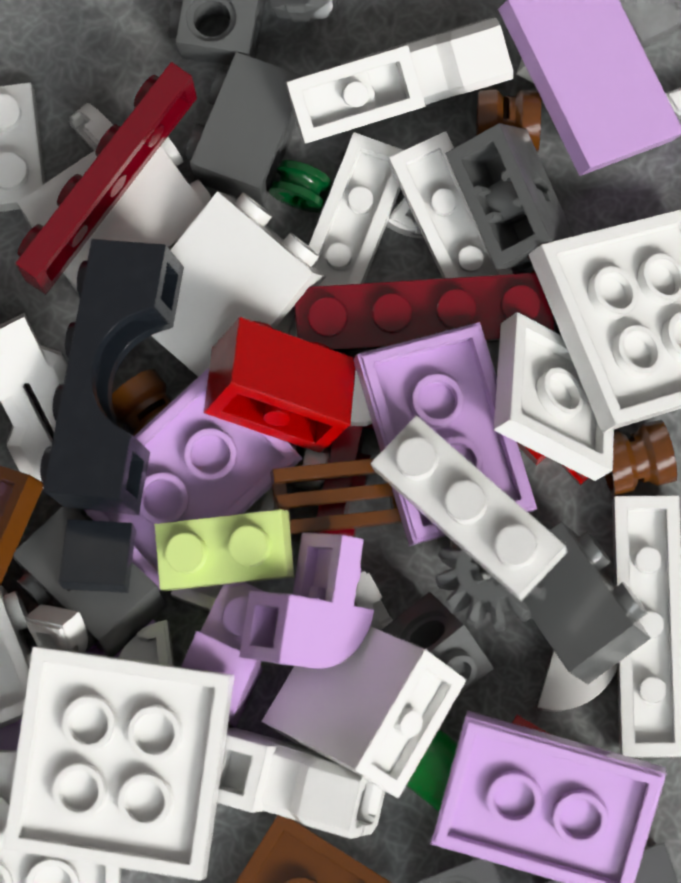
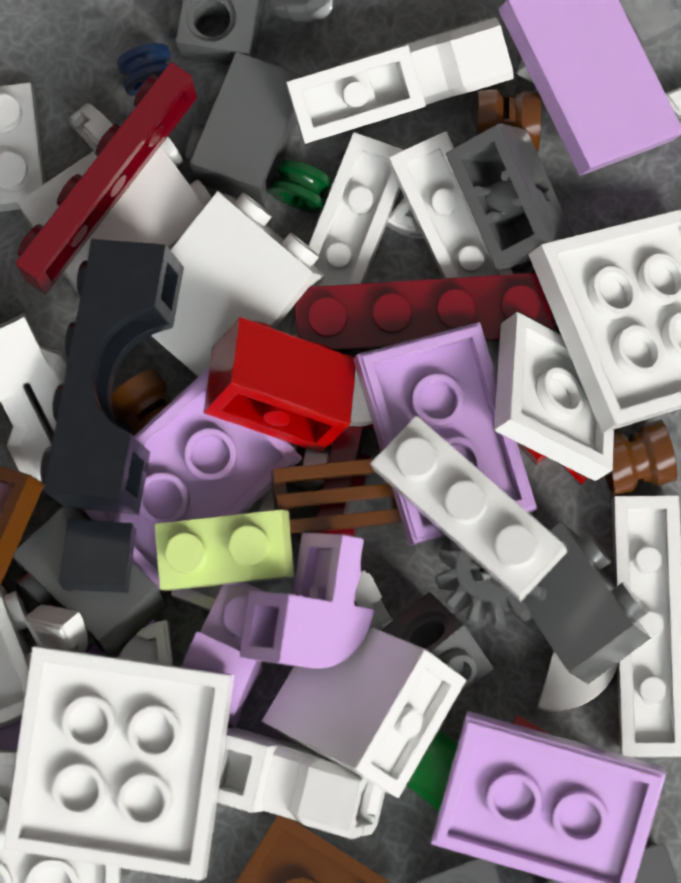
none -> dark blue bush [116,43,171,96]

